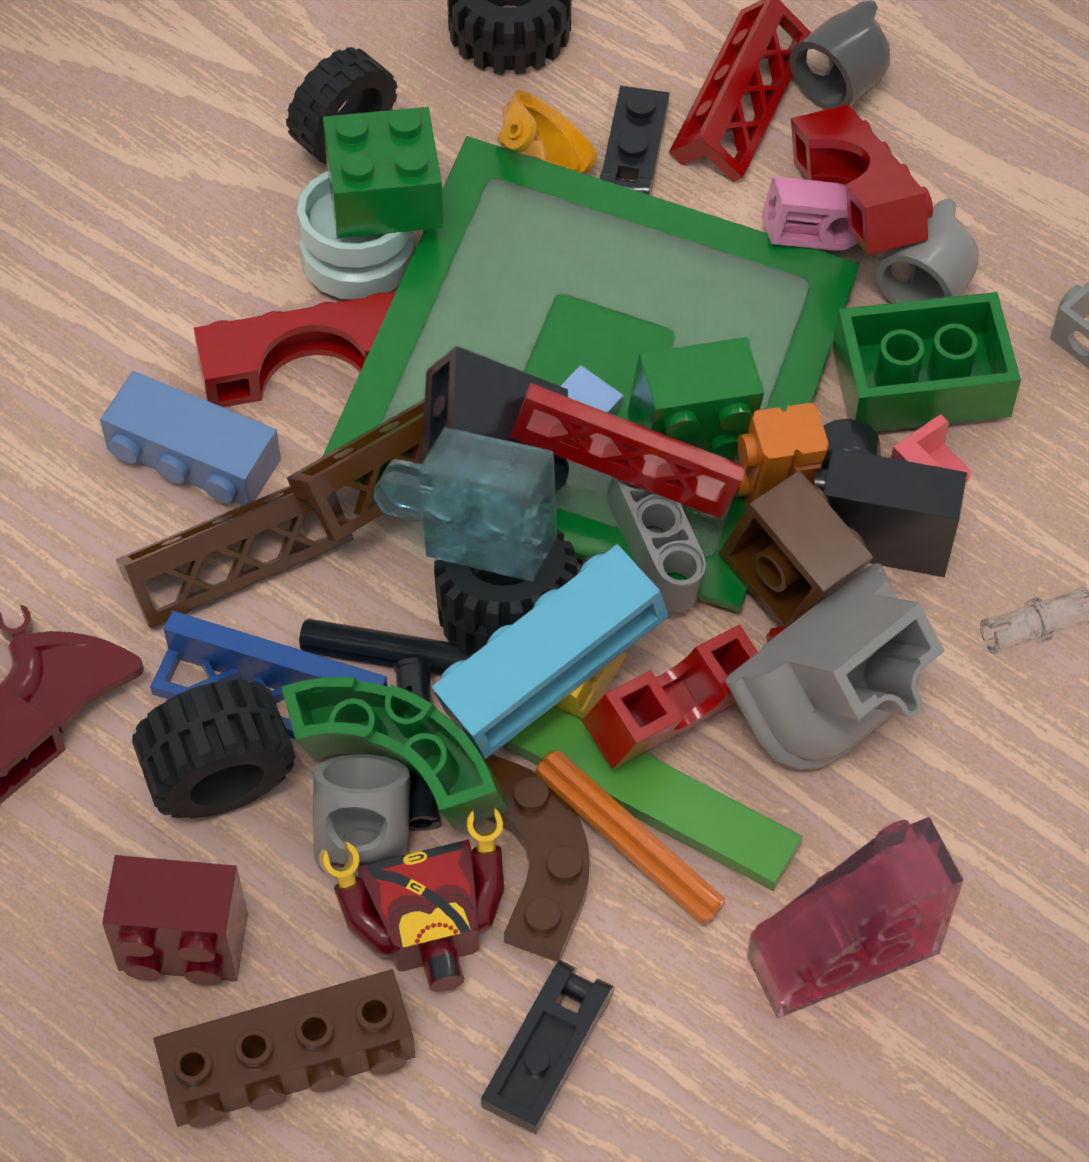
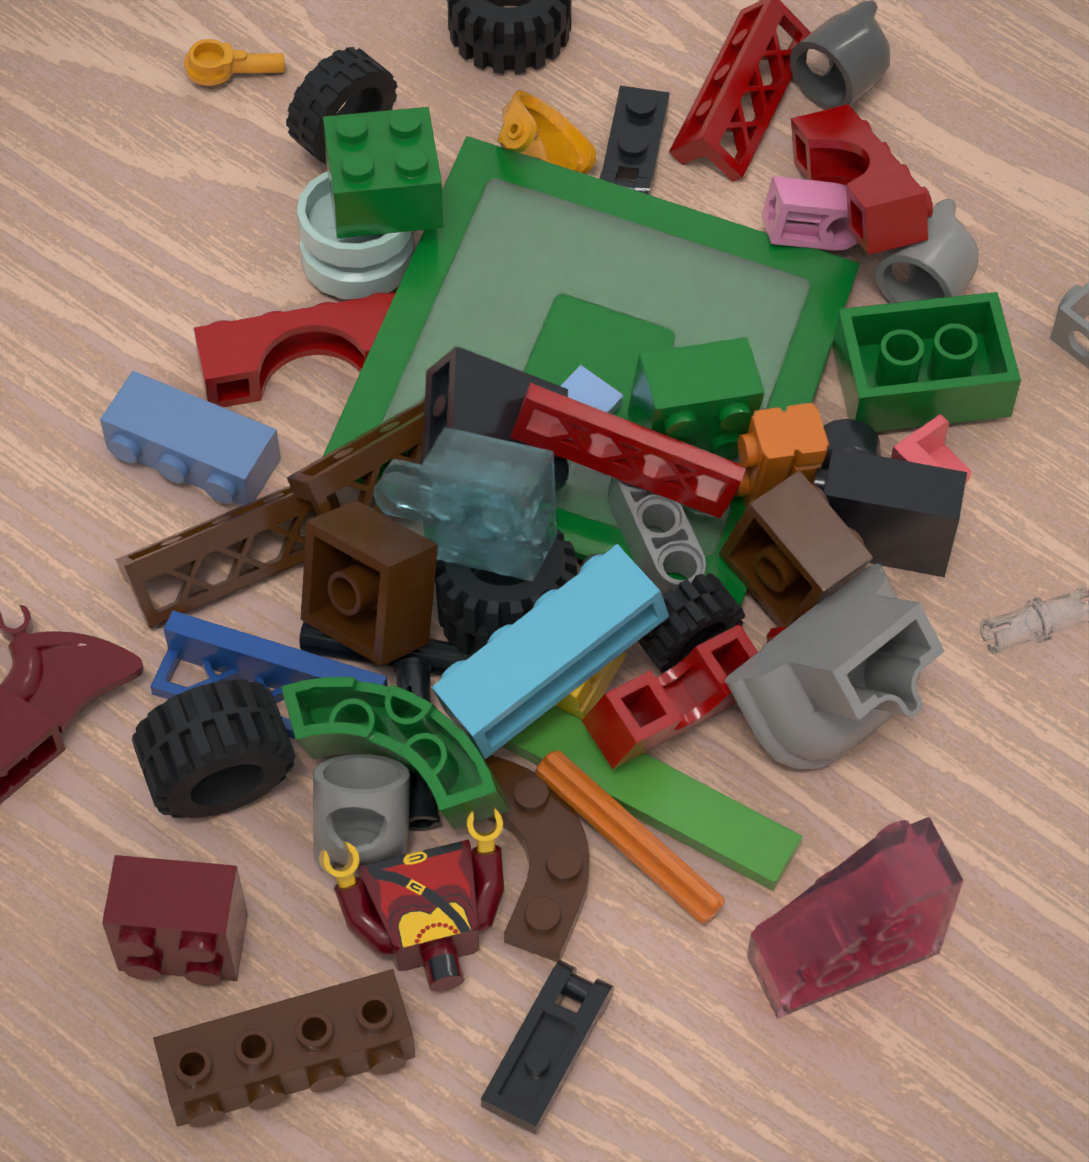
none -> light orange plate [184,39,285,86]
none -> reddish brown brick [300,500,438,667]
none -> black tyre [637,573,745,674]

